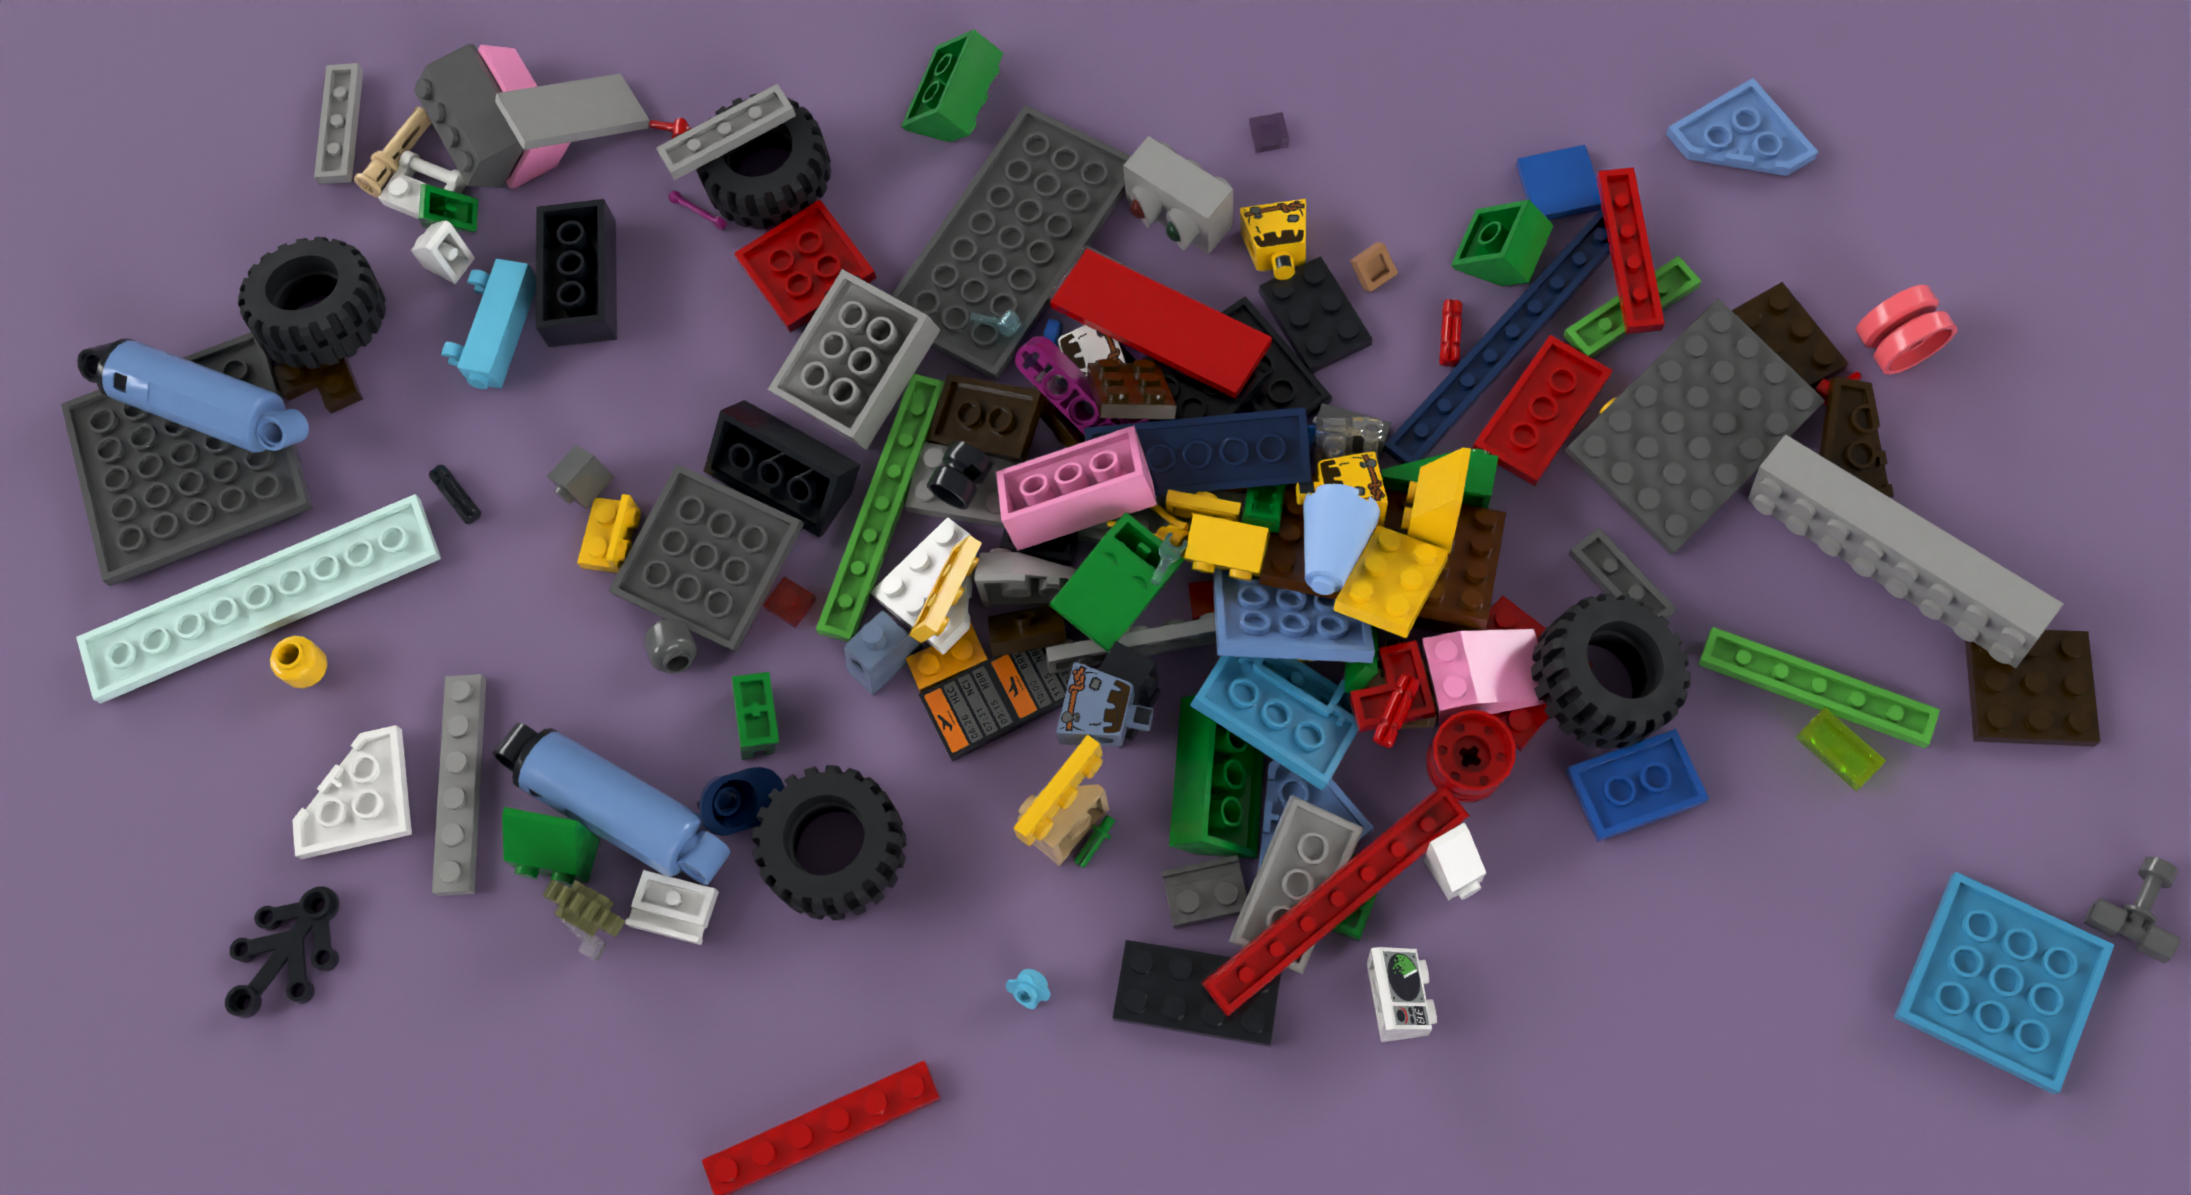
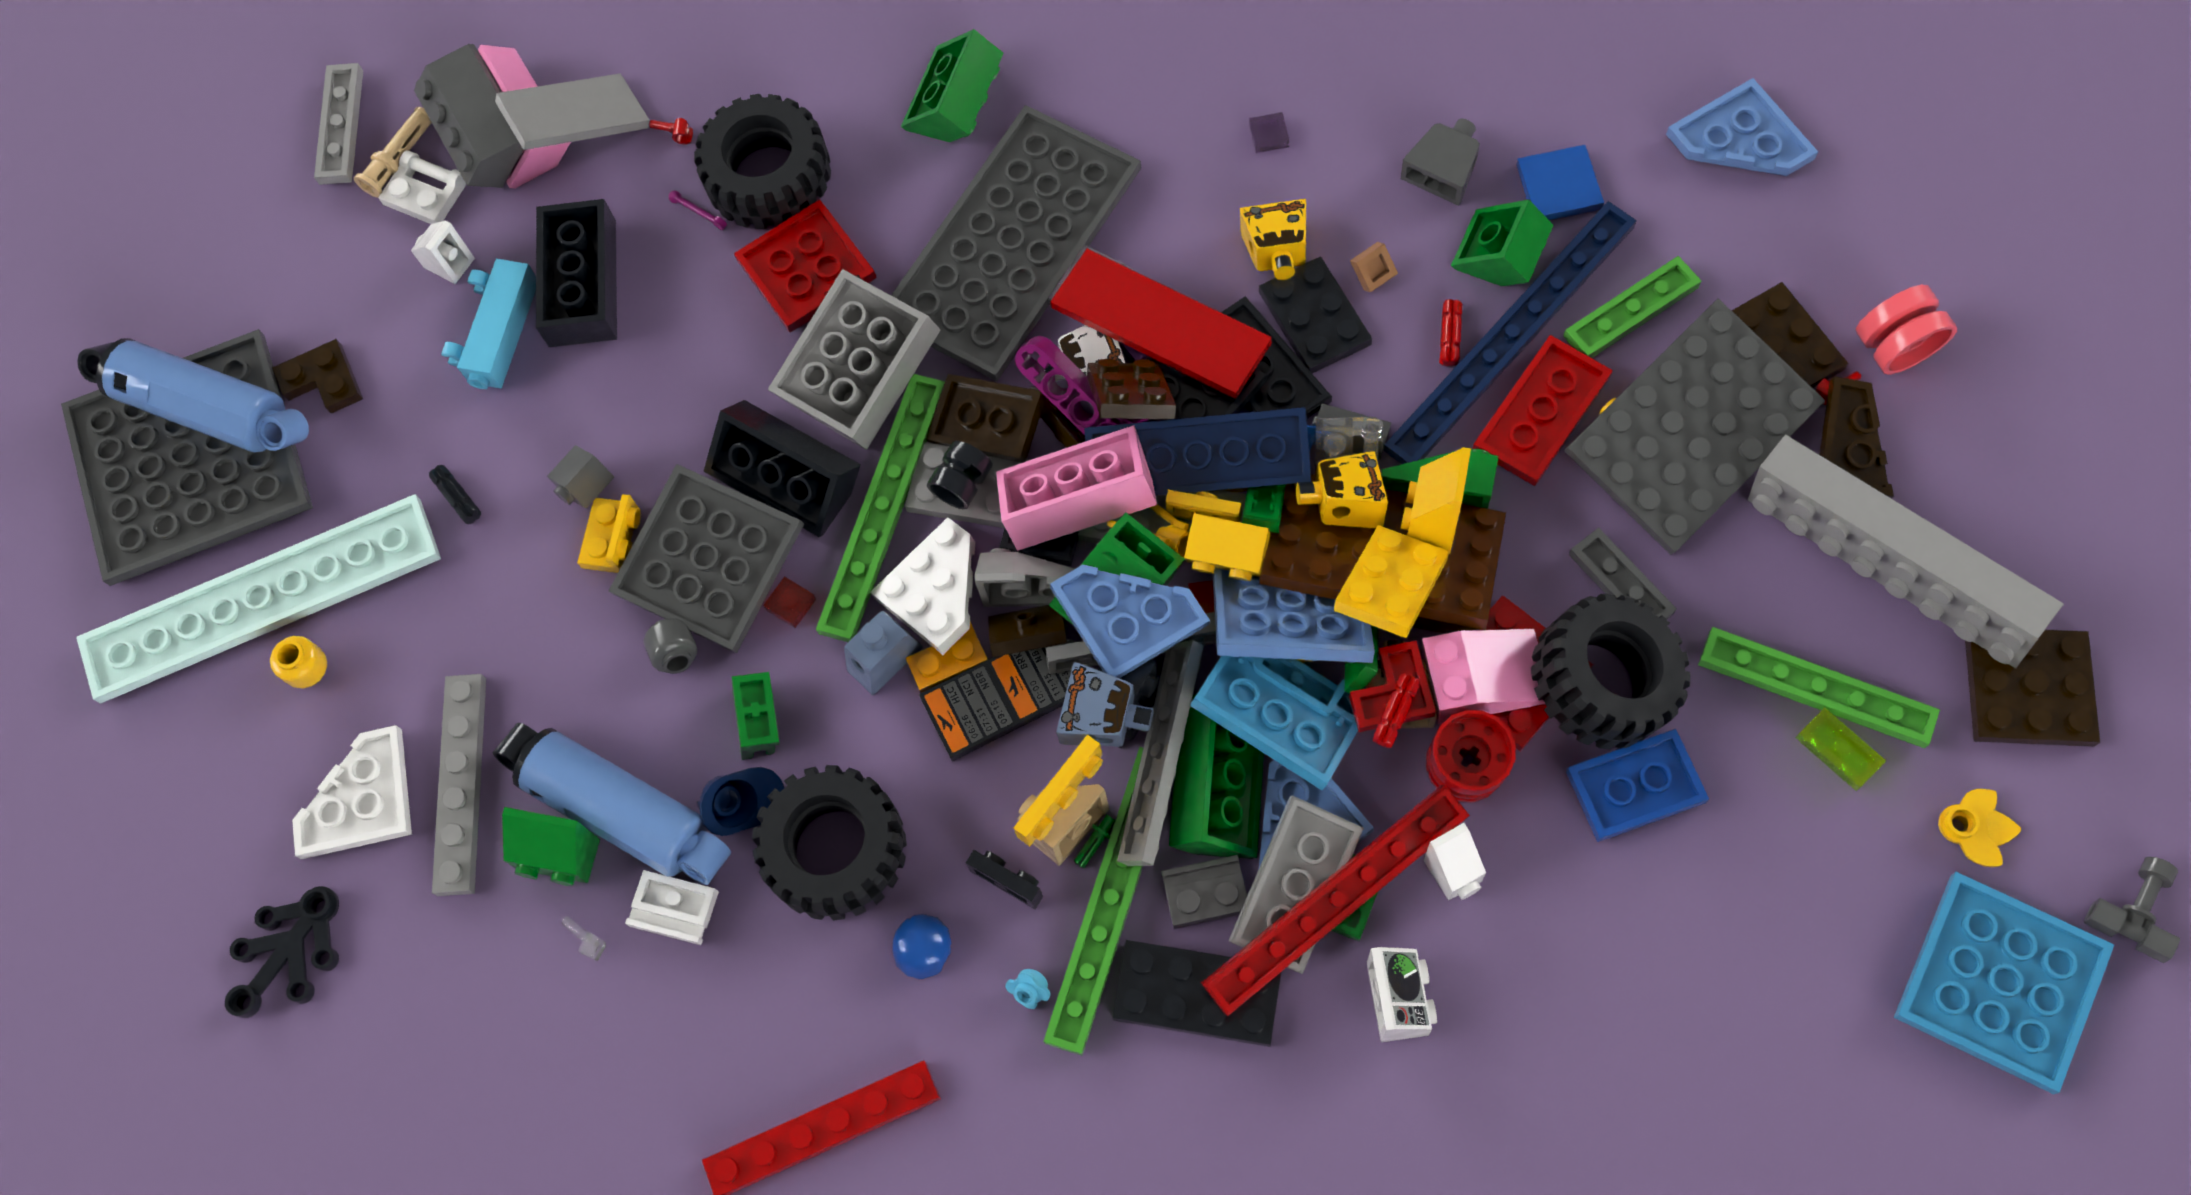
black tyre [238,237,386,369] -> none
green slope [419,184,479,232] -> none
olive gear [542,879,626,937] -> none
light grey plate [656,84,796,181] -> none
yellow plate [909,535,982,643] -> none
clear light blue hand [970,310,1022,337] -> none
blue tile [1043,318,1063,347] -> none
light grey piece [1123,136,1233,255] -> none
clear light blue hand [1151,532,1187,585] -> none
light blue cone [1303,484,1380,595] -> none
red plate [1596,167,1665,334] -> none
none -> blue hair [892,914,952,979]
none -> black plate [966,850,1043,909]
none -> bright green plate [1043,747,1144,1056]
none -> medium blue plate [1050,565,1210,678]
none -> light grey plate [1117,640,1204,866]
none -> dark grey torso [1400,118,1480,206]
none -> yellow plate [1938,789,2021,867]

